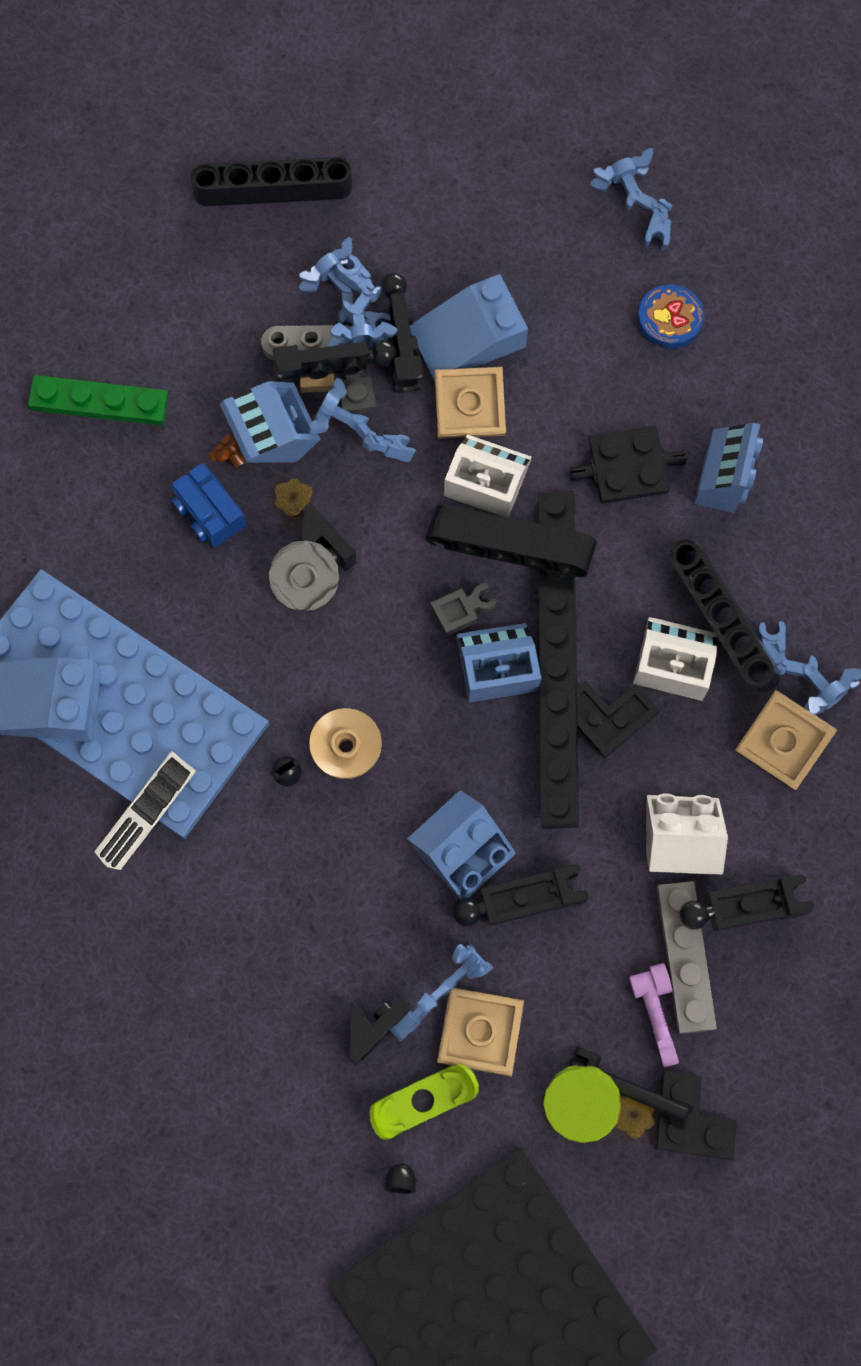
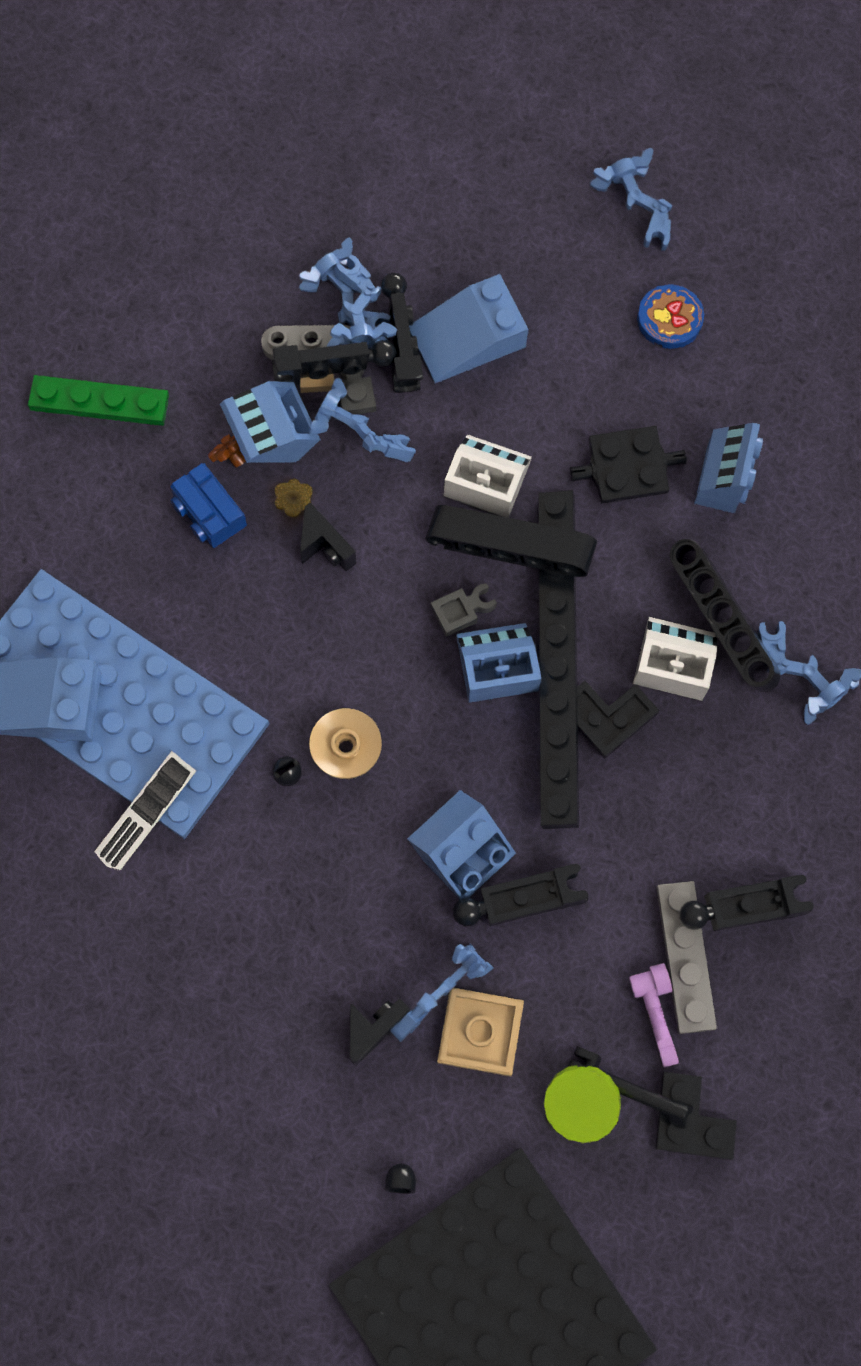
black beam [190,157,352,206] -> none
light grey tile [269,540,339,611] -> none
lime piece [369,1064,479,1140] -> none
tan tile [434,367,506,439] -> none
clear yellow plant [615,1097,654,1138] -> none
white slope [646,793,728,875] -> none
tan tile [735,690,837,790] -> none

